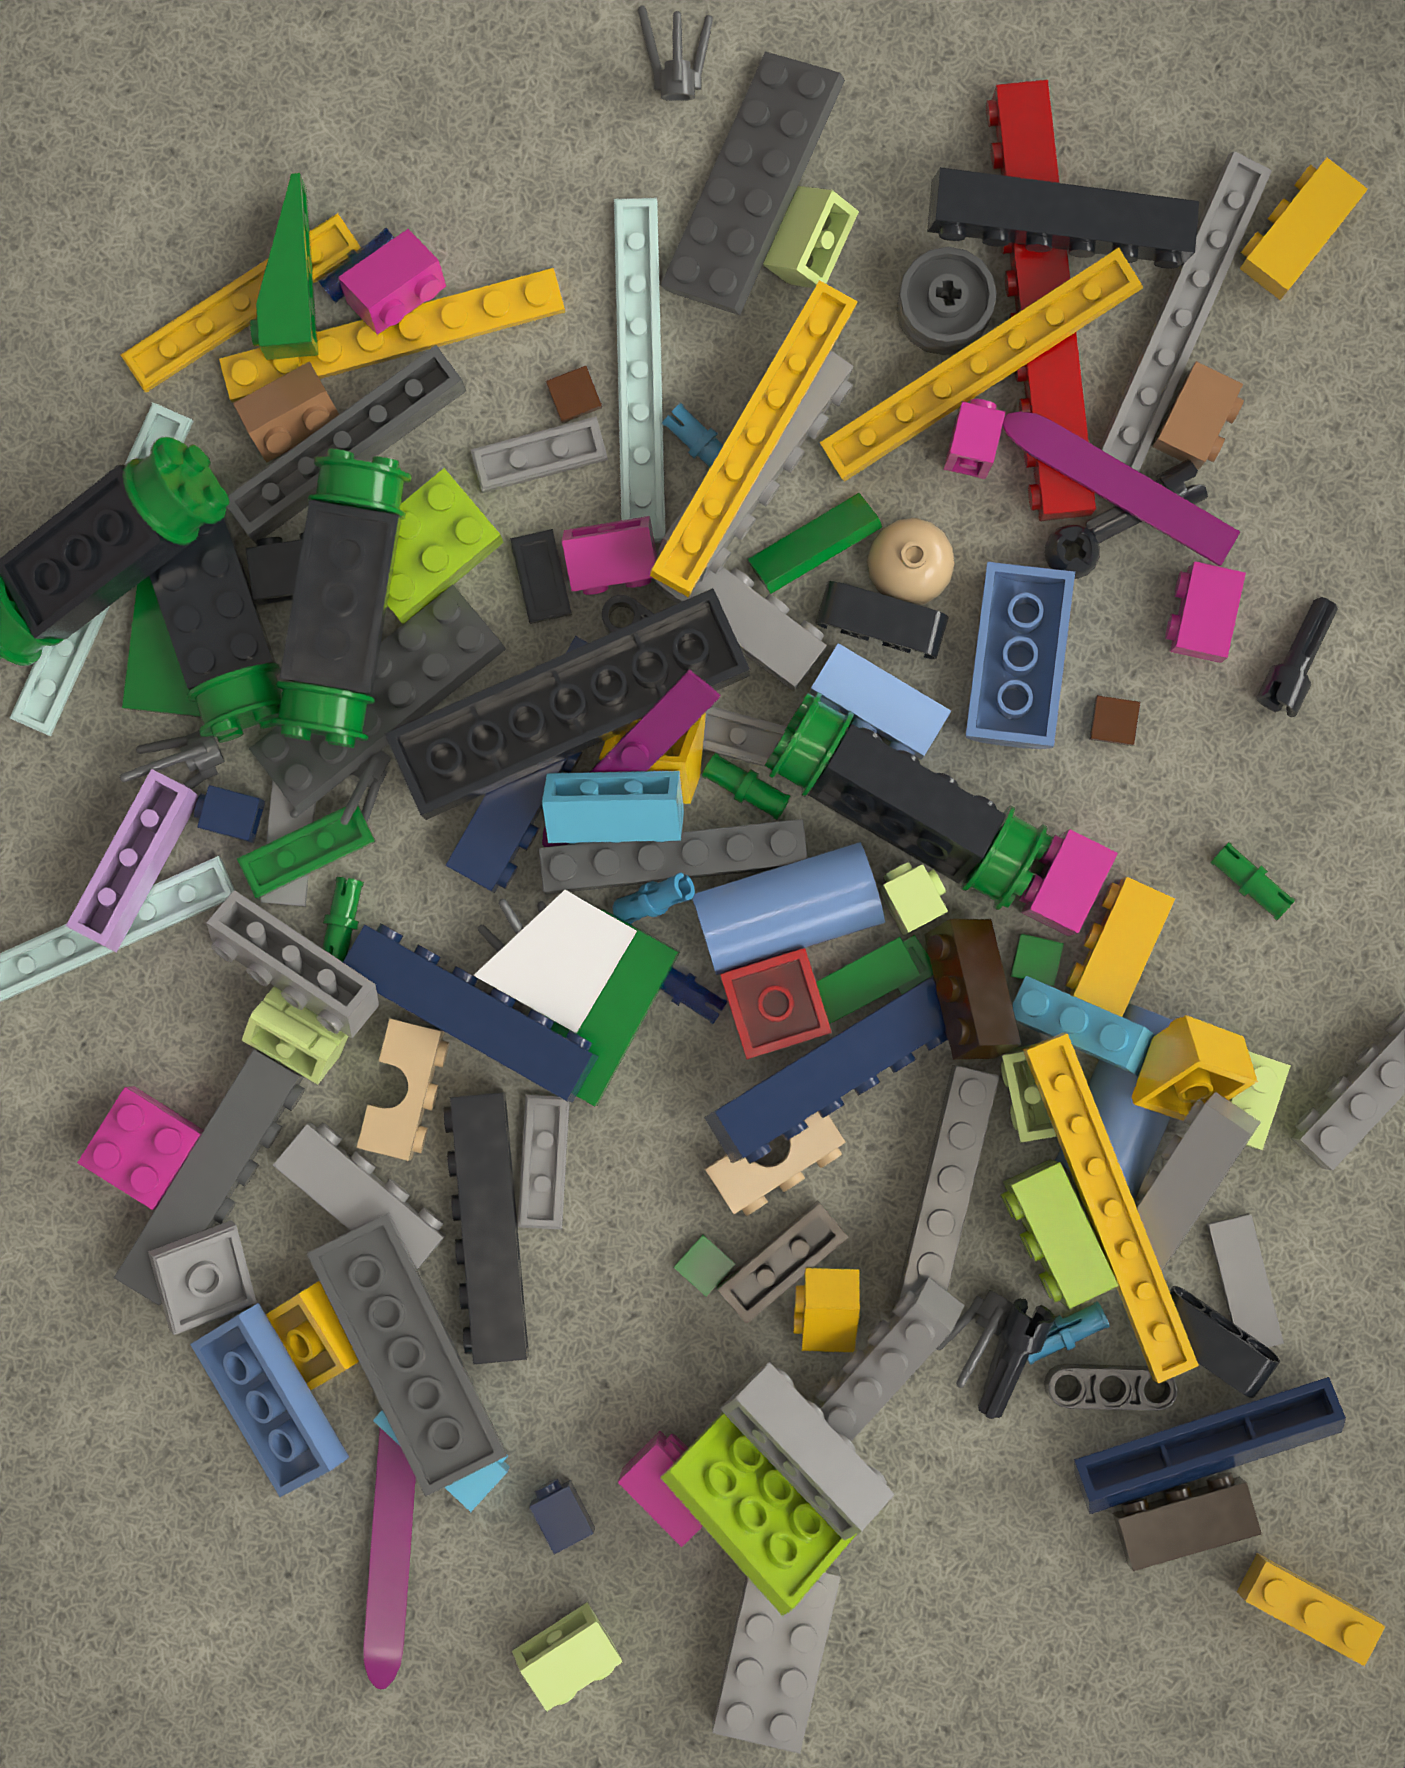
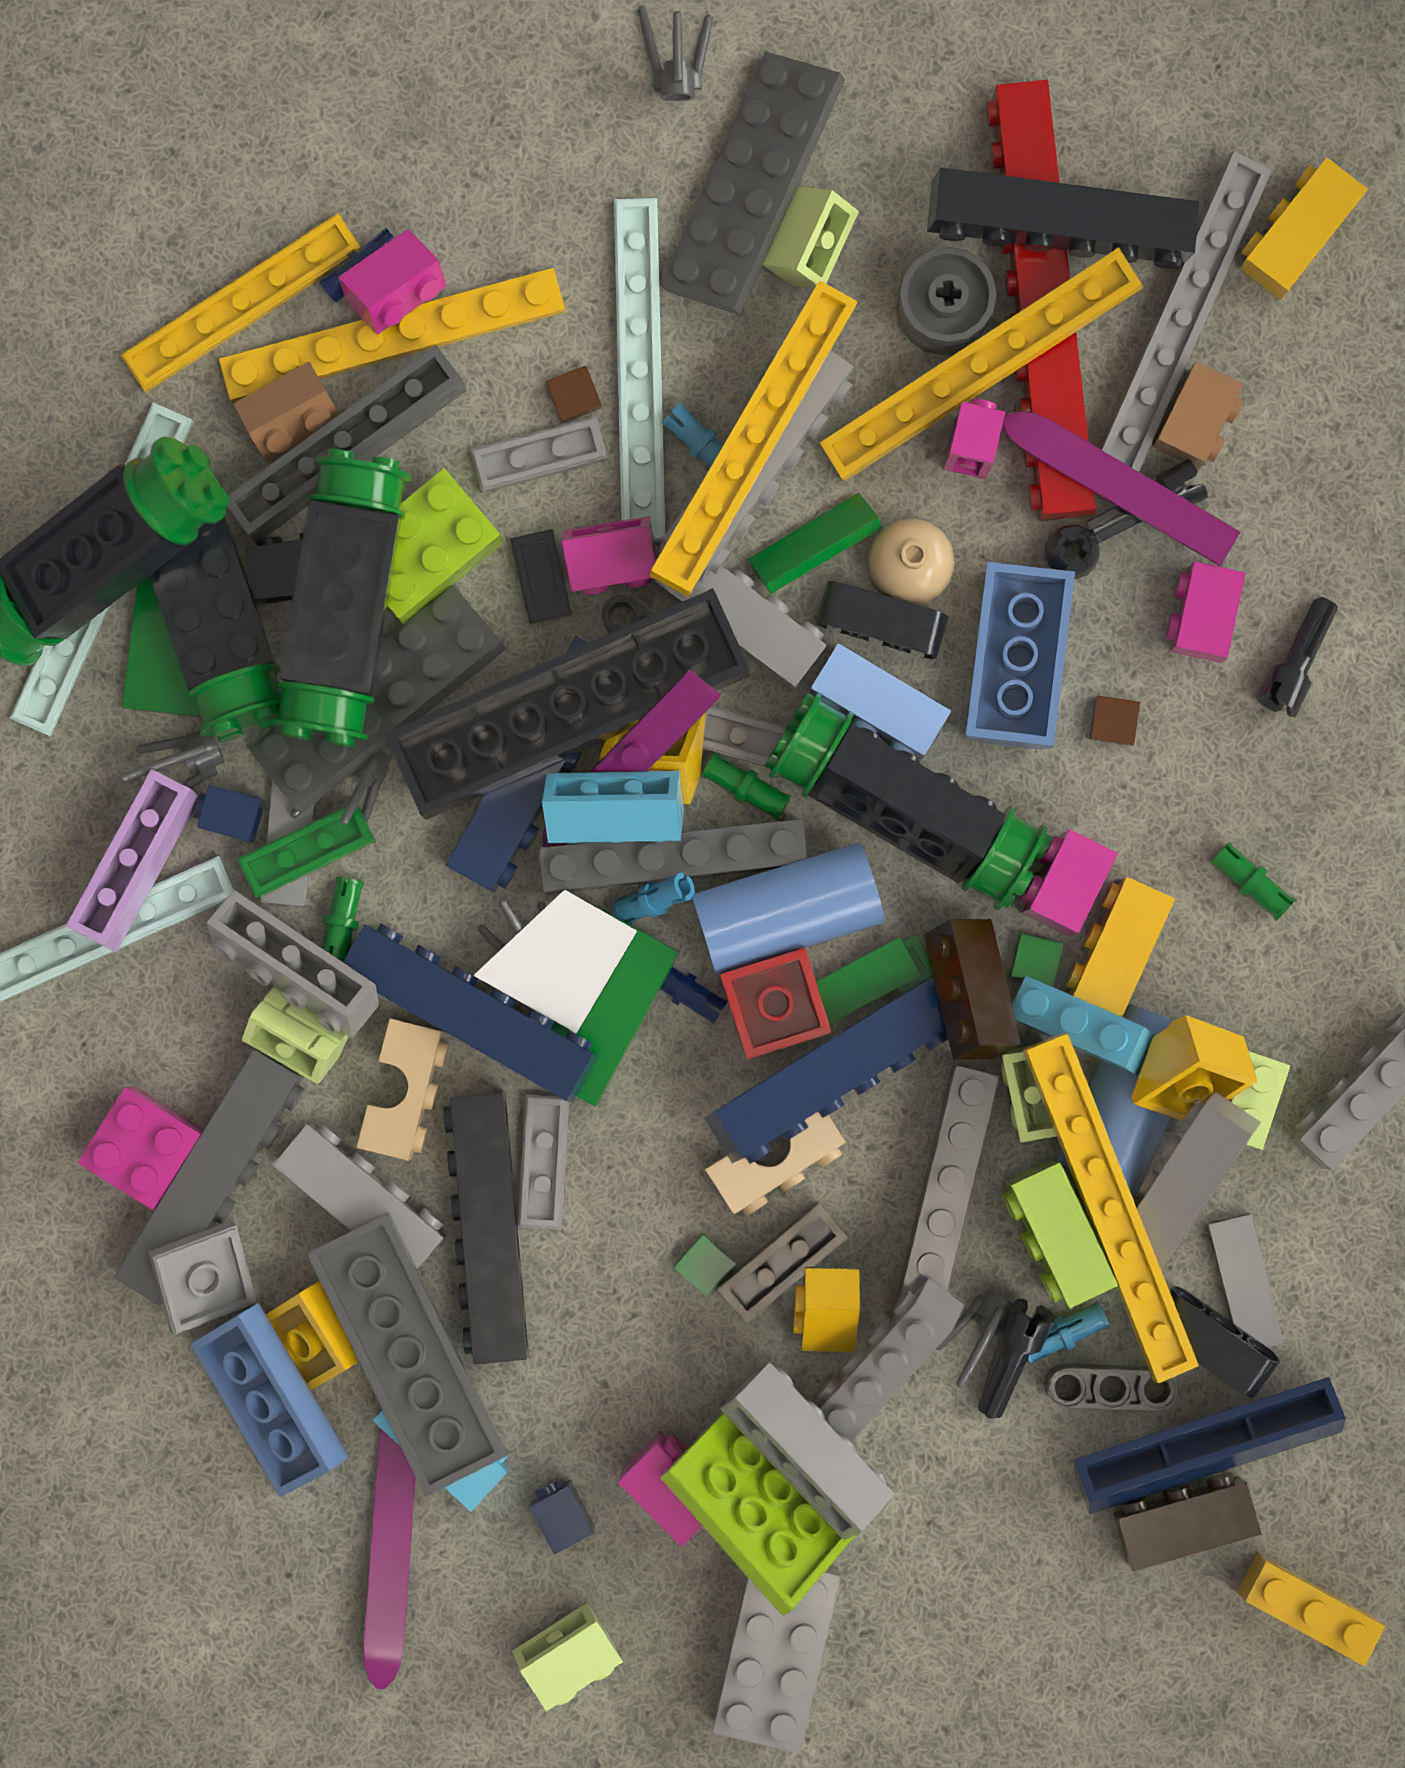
green slope [250,173,318,360] -> none
yellowish green brick [878,862,948,935] -> none

